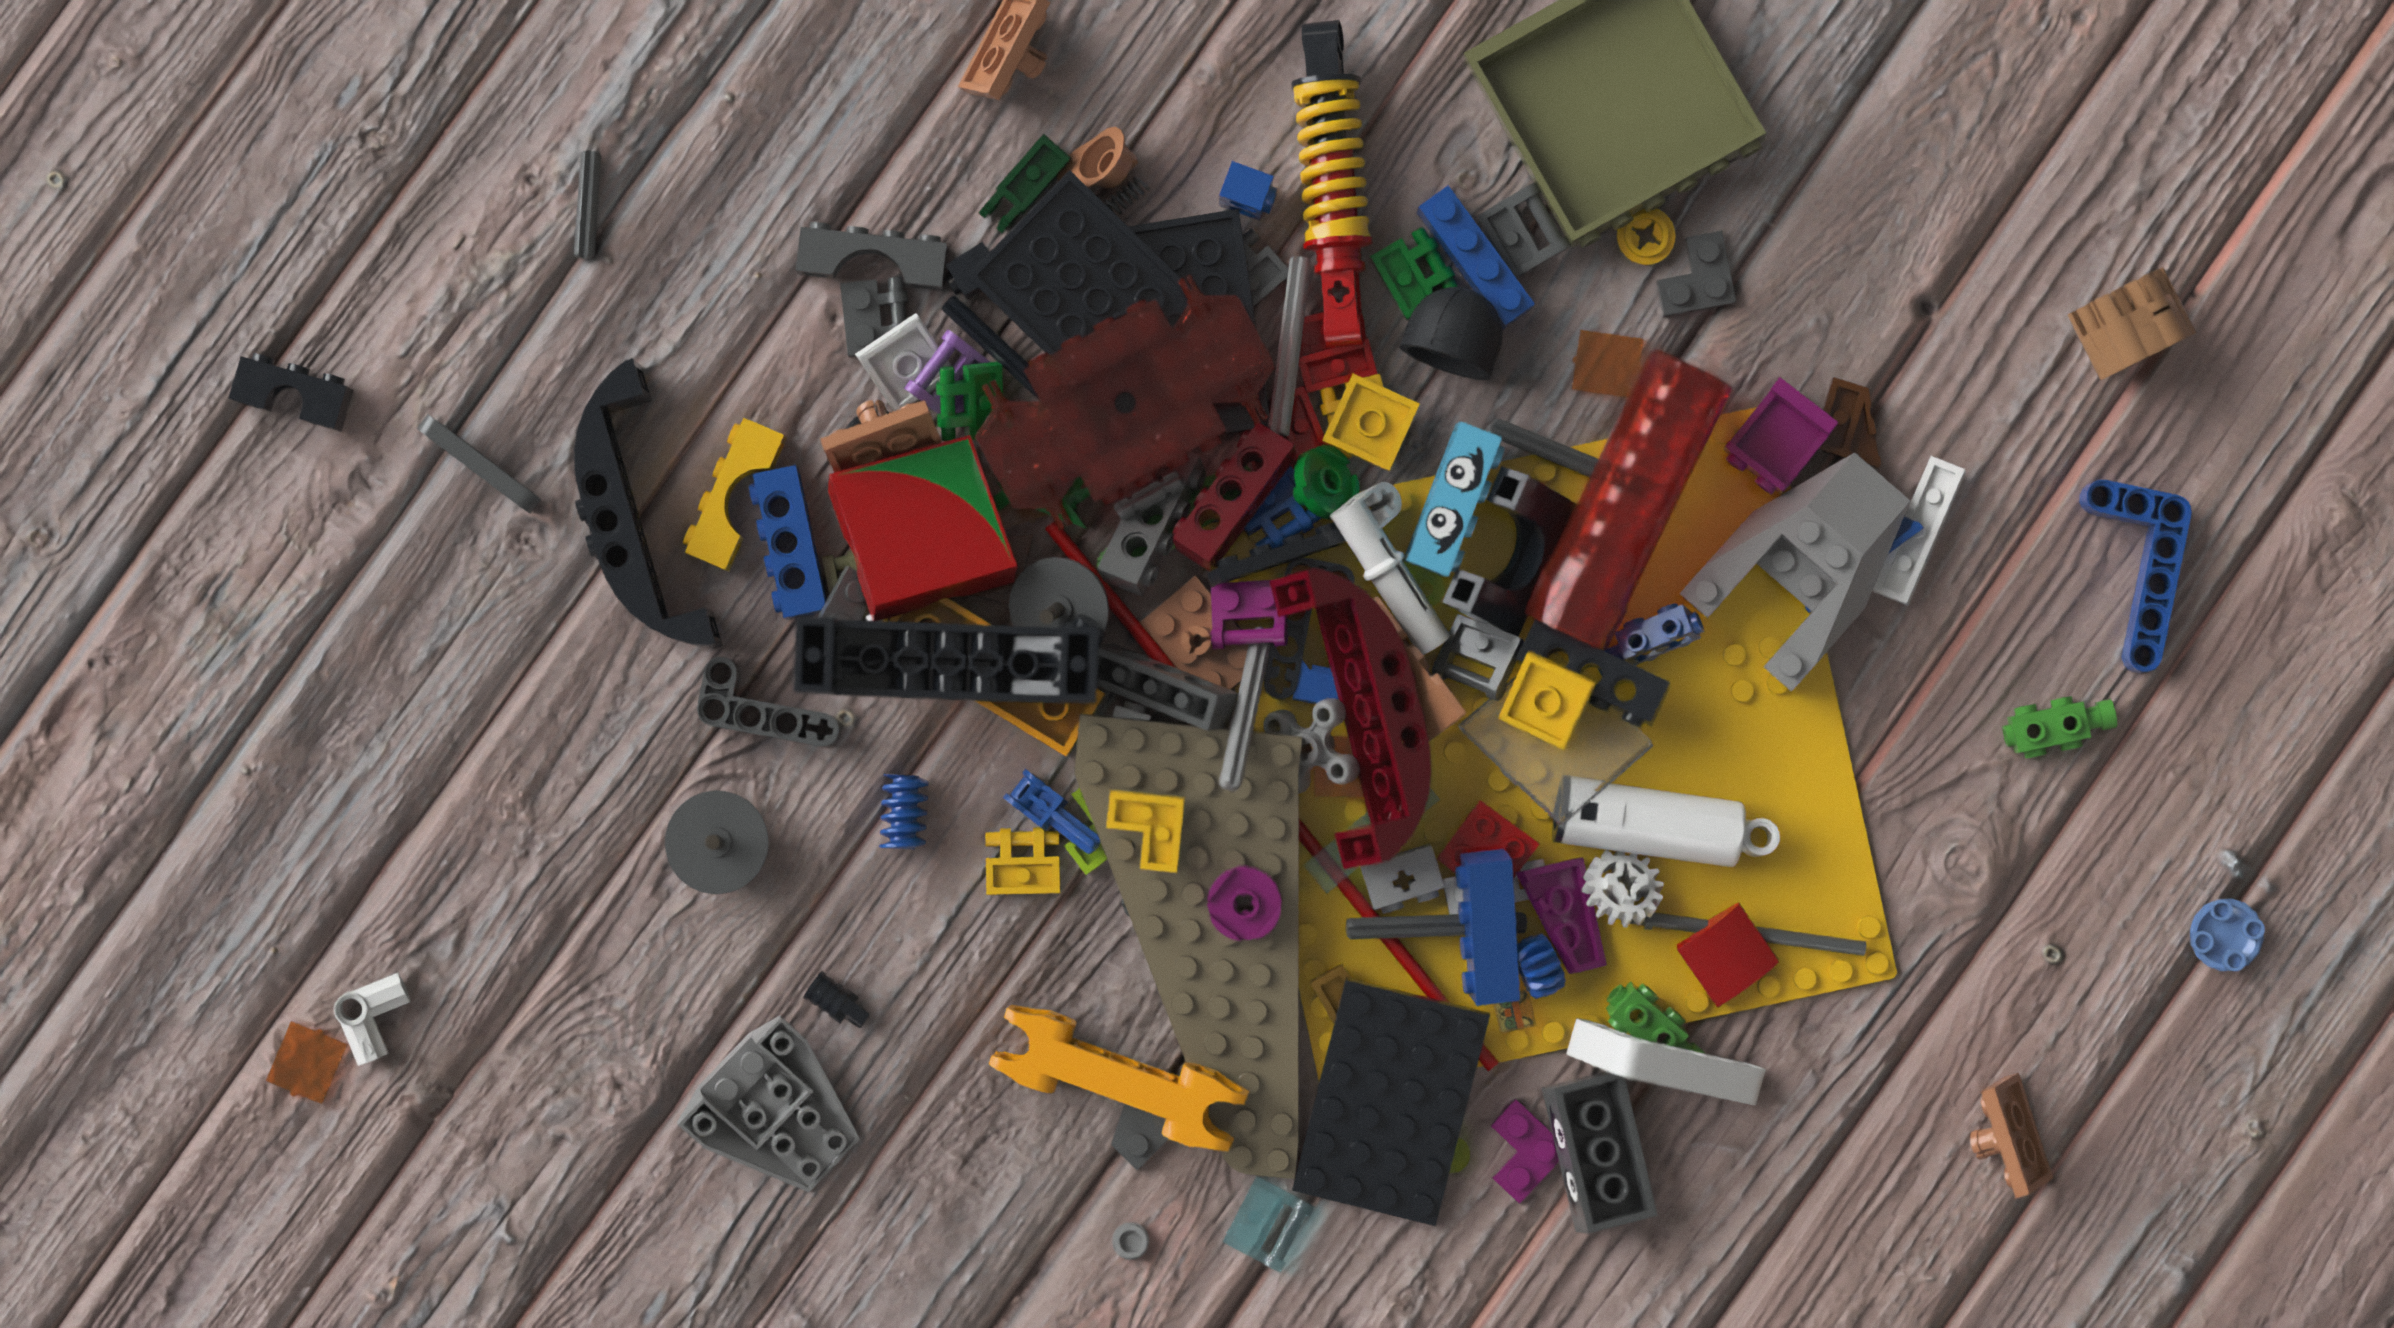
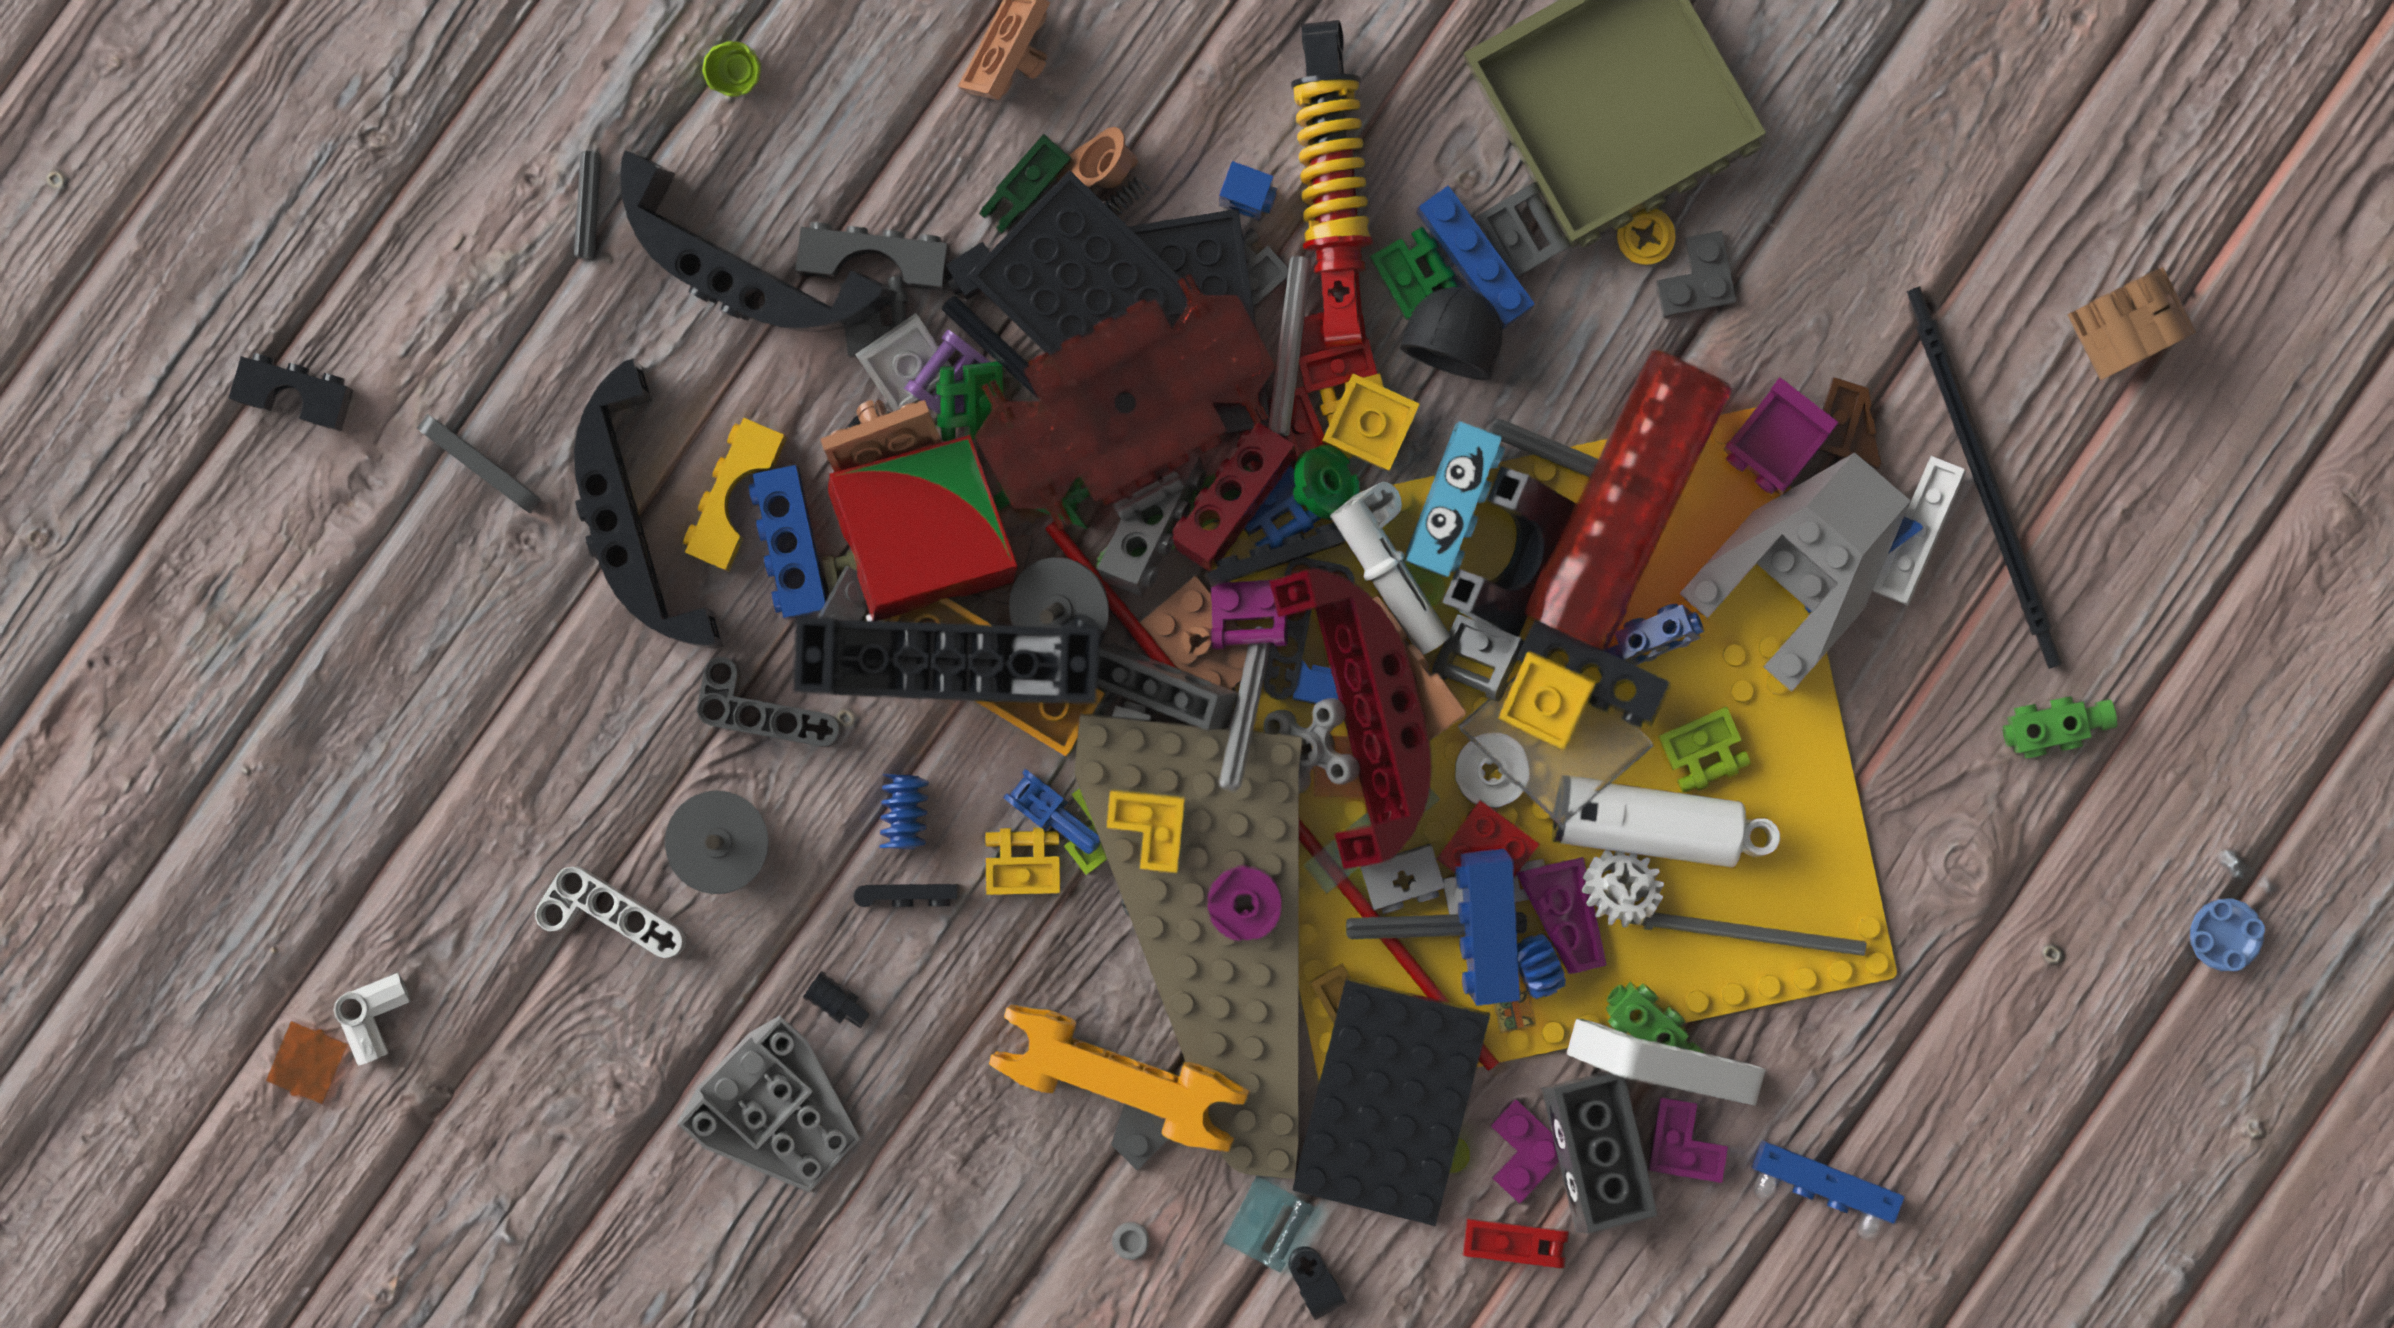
clear orange piece [1571,330,1644,399] -> none
red slope [1677,902,1779,1008] -> none
nougat plate [1970,1073,2053,1198] -> none
blue beam [2079,480,2192,673] -> none
none -> white beam [535,867,686,958]
none -> black slope [620,150,898,332]
none -> lime hair [702,41,762,97]
none -> black plate [853,884,959,907]
none -> black piece [1288,1246,1347,1320]
none -> white plate [1455,735,1529,808]
none -> red plate [1462,1218,1569,1268]
none -> magenta plate [1648,1097,1728,1183]
none -> lime plate [1658,707,1751,793]
none -> blue piece [1751,1140,1905,1241]
none -> black axle [1906,286,2062,669]

